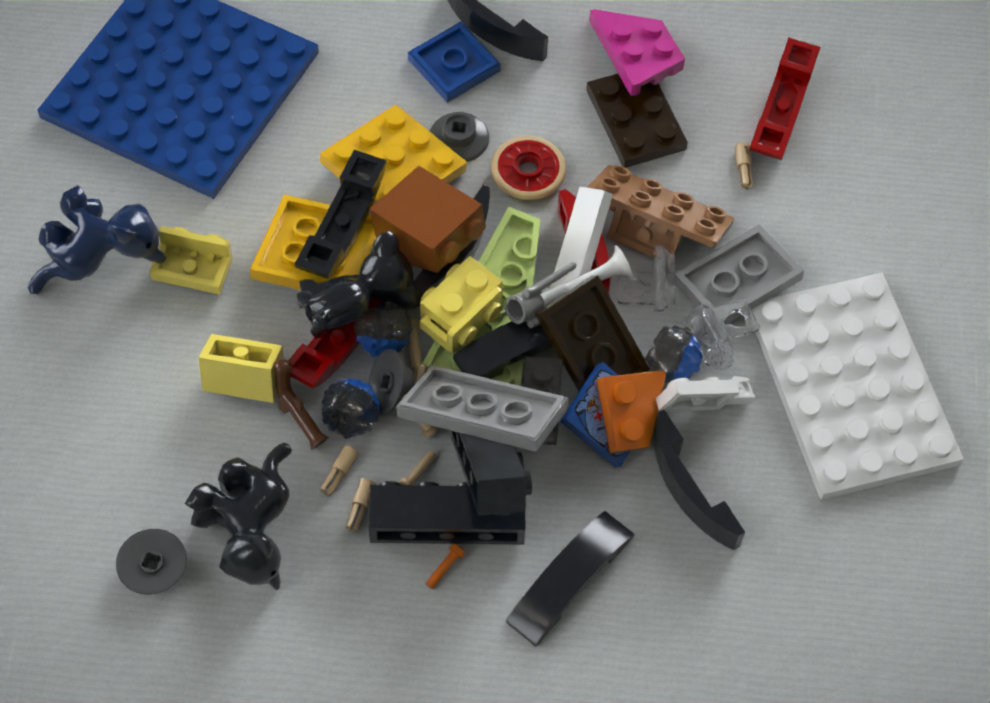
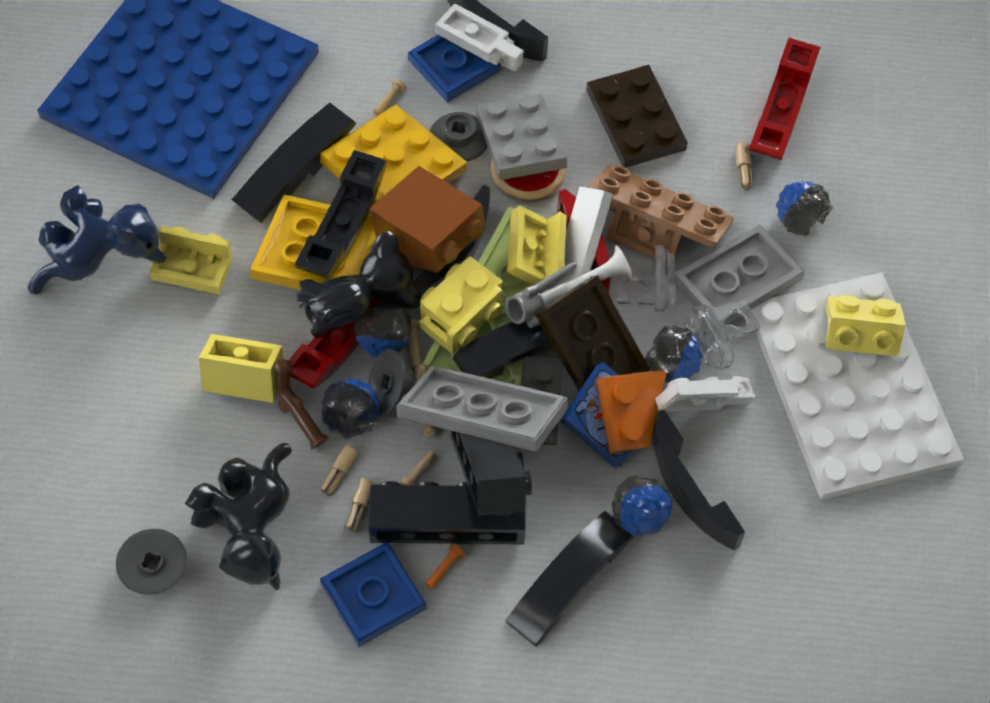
dark pink wing [589,9,685,96] -> none
none -> black slope [231,102,357,223]
none -> blue tile [320,541,427,647]
none -> tan piece [373,78,407,116]
none -> white hinge [435,4,524,72]
none -> light grey plate [476,94,567,180]
none -> light yellow bracket [507,206,567,285]
none -> blue piece [611,475,673,536]
none -> clear smoke piece [776,181,833,236]
none -> light yellow bracket [825,295,905,356]

